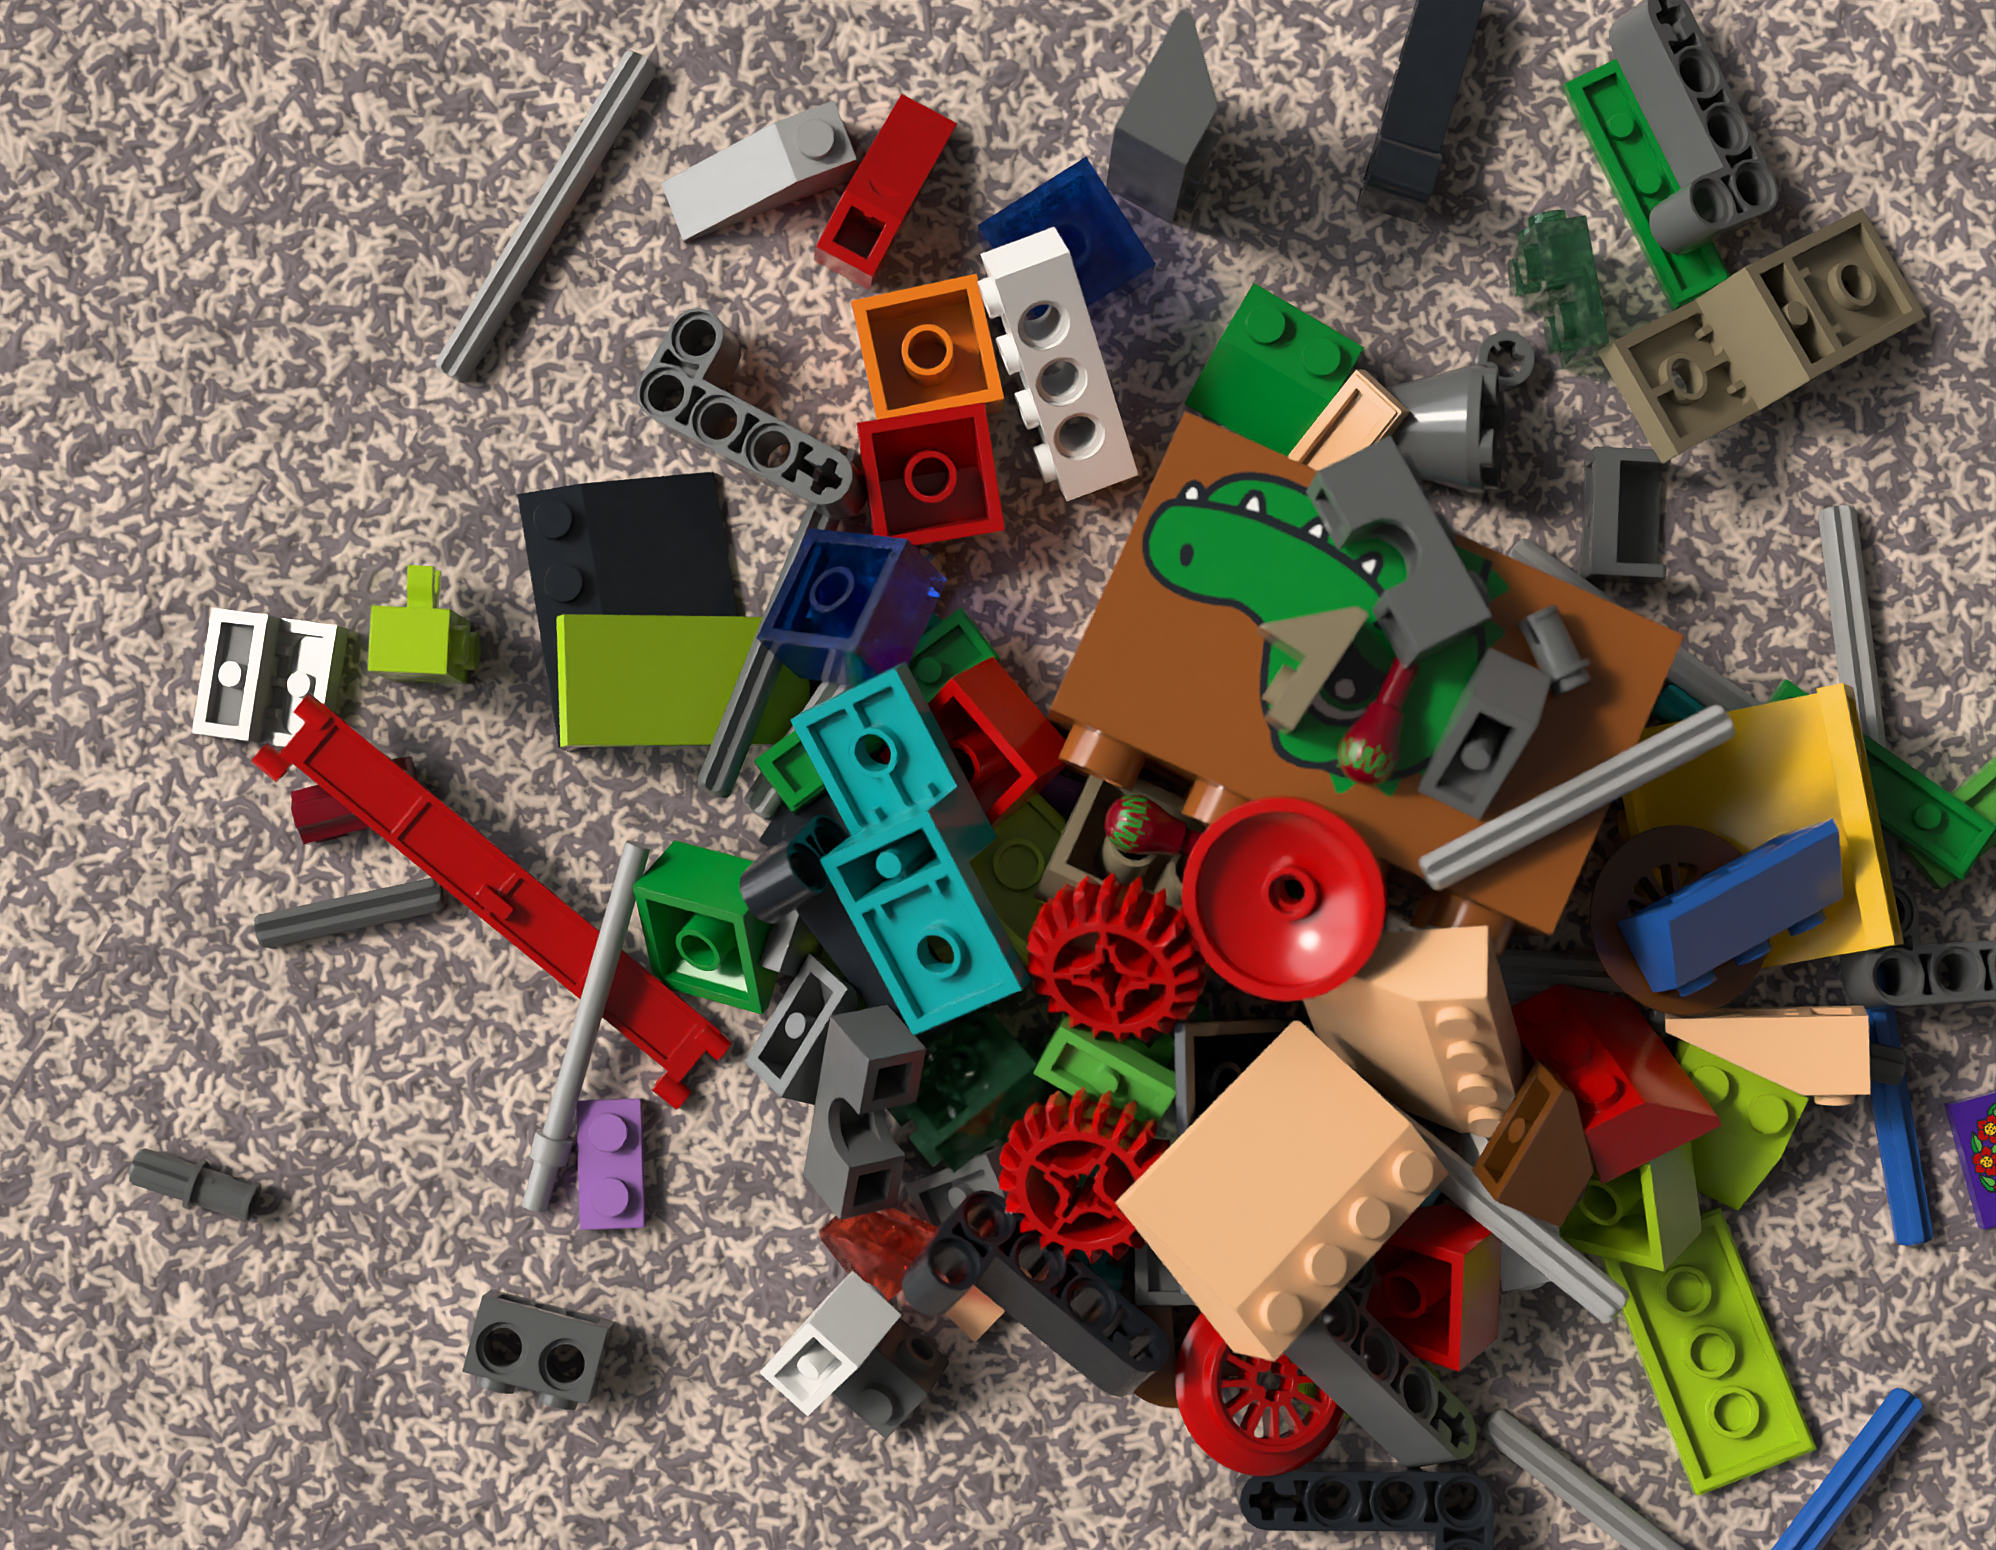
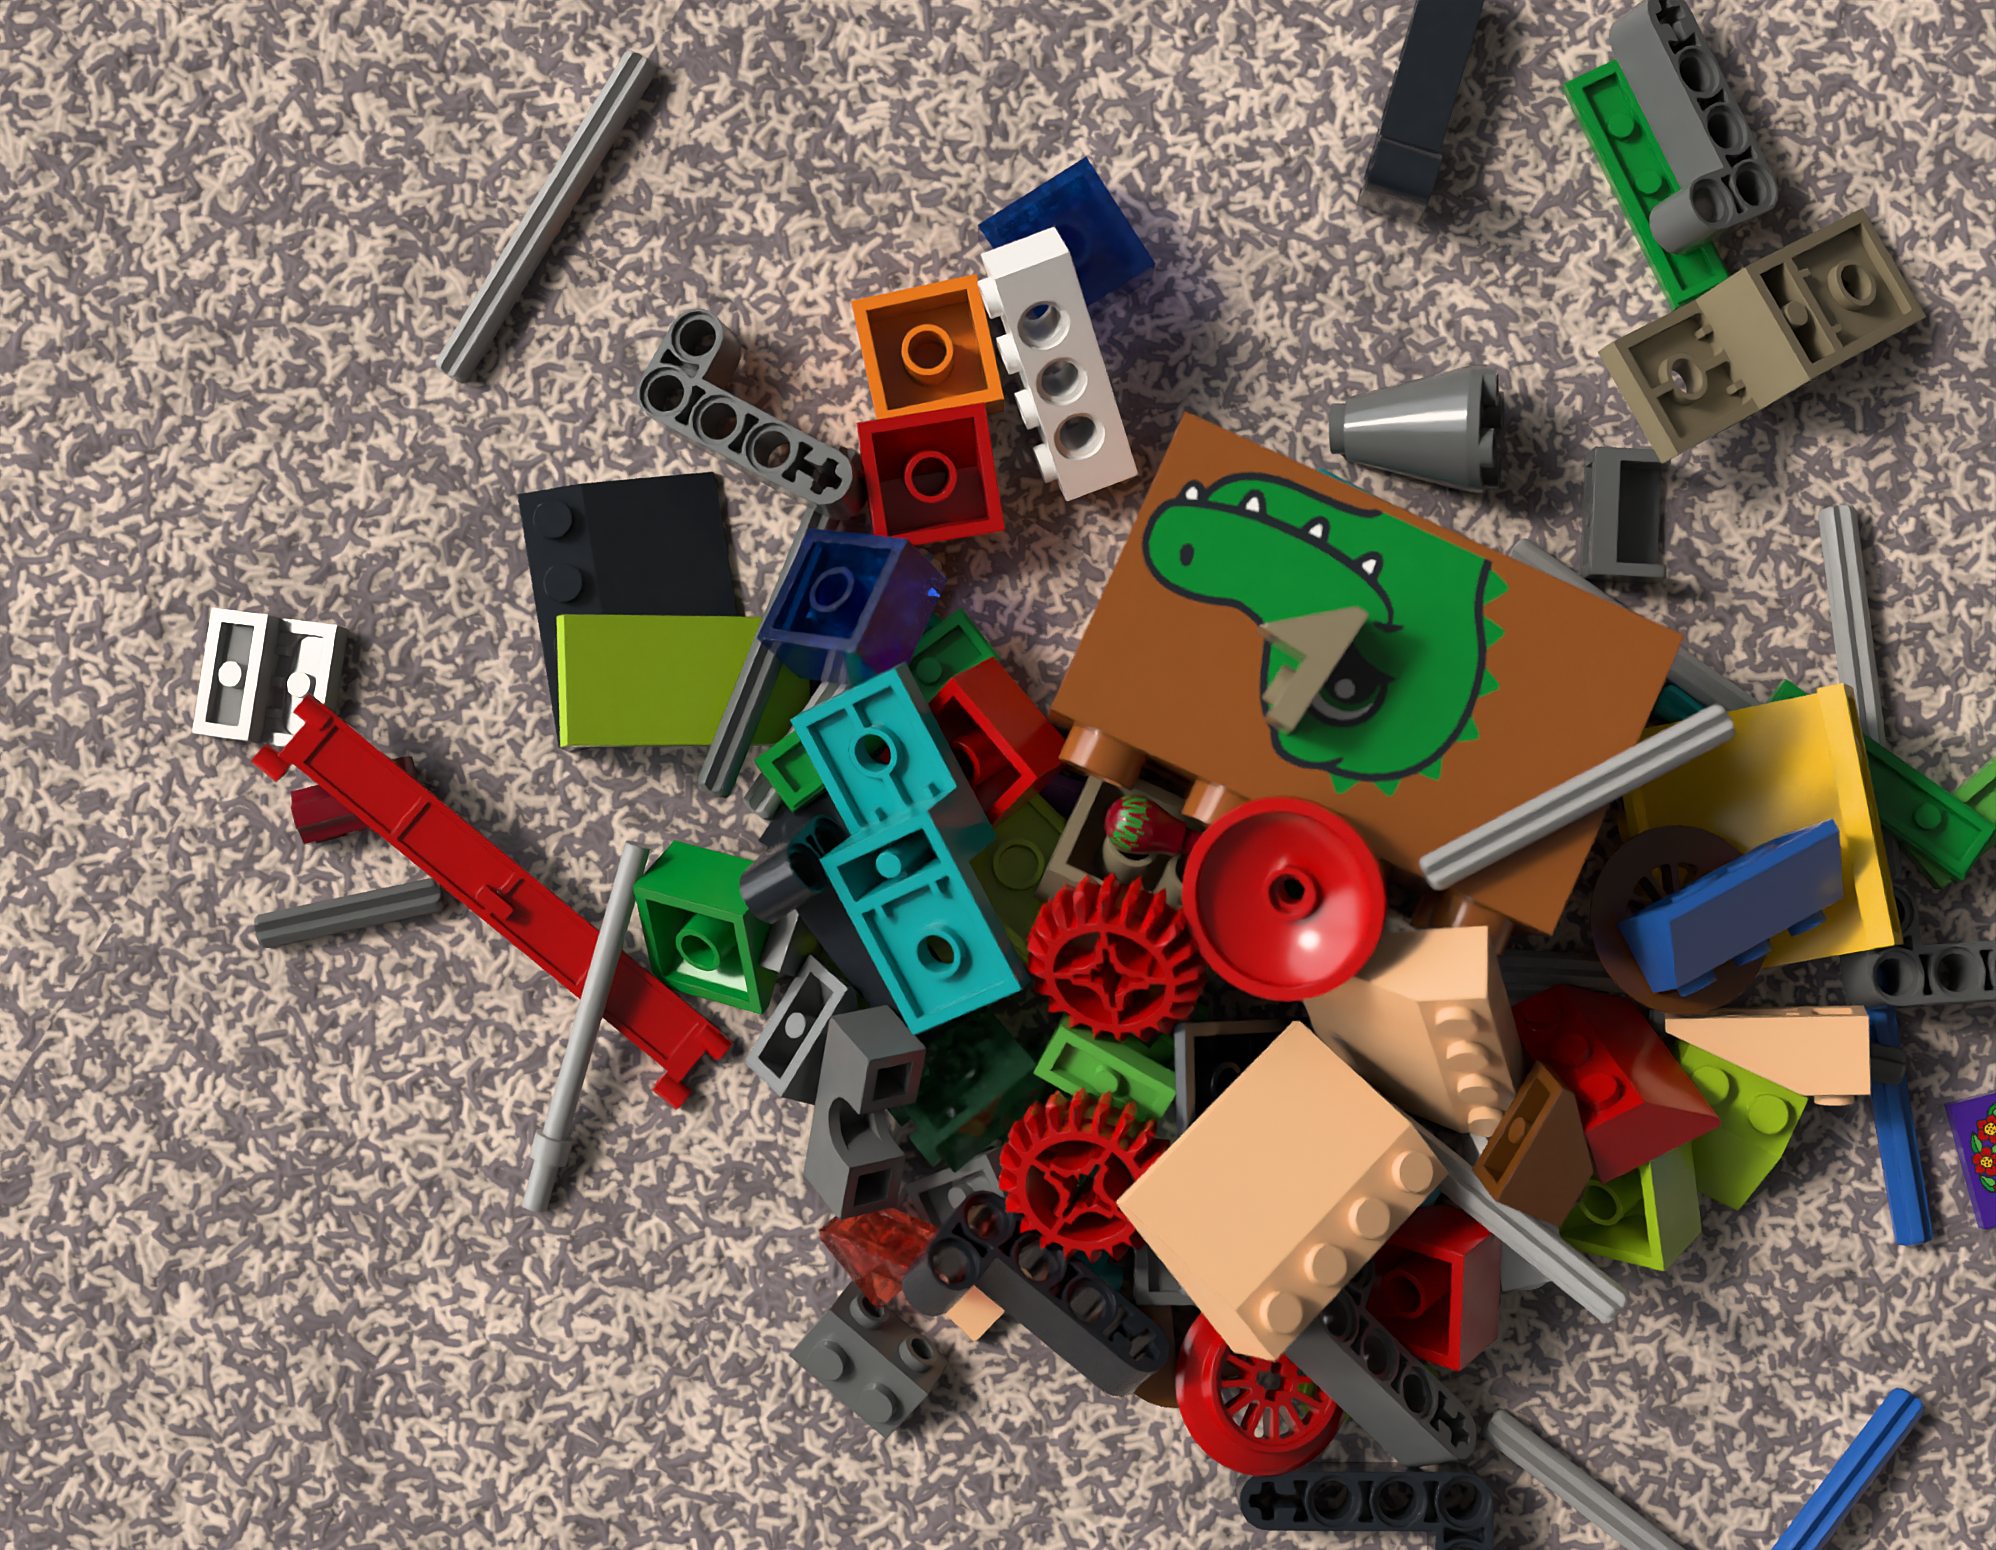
dark grey axle [129,1148,261,1223] -> none
lime brick [368,565,480,685] -> none
dark grey brick [462,1289,615,1410] -> none
medium lavender plate [576,1098,646,1230] -> none
slope [661,100,858,243] -> none
white slope [760,1271,901,1416] -> none
red slope [814,94,957,290] -> none
dark grey slope [1106,9,1222,225] -> none
green slope [1184,282,1364,457] -> none
light nougat tile [1287,370,1410,470] -> none
dark grey arch [1306,436,1491,669] -> none
dark red piece [1337,656,1420,786] -> none
dark grey slope [1417,647,1552,820] -> none
dark grey bush [1474,331,1534,392] -> none
clear green plate [1508,210,1609,369] -> none
dark grey pin [1516,604,1592,698] -> none
lime tile [1600,1206,1816,1496] -> none

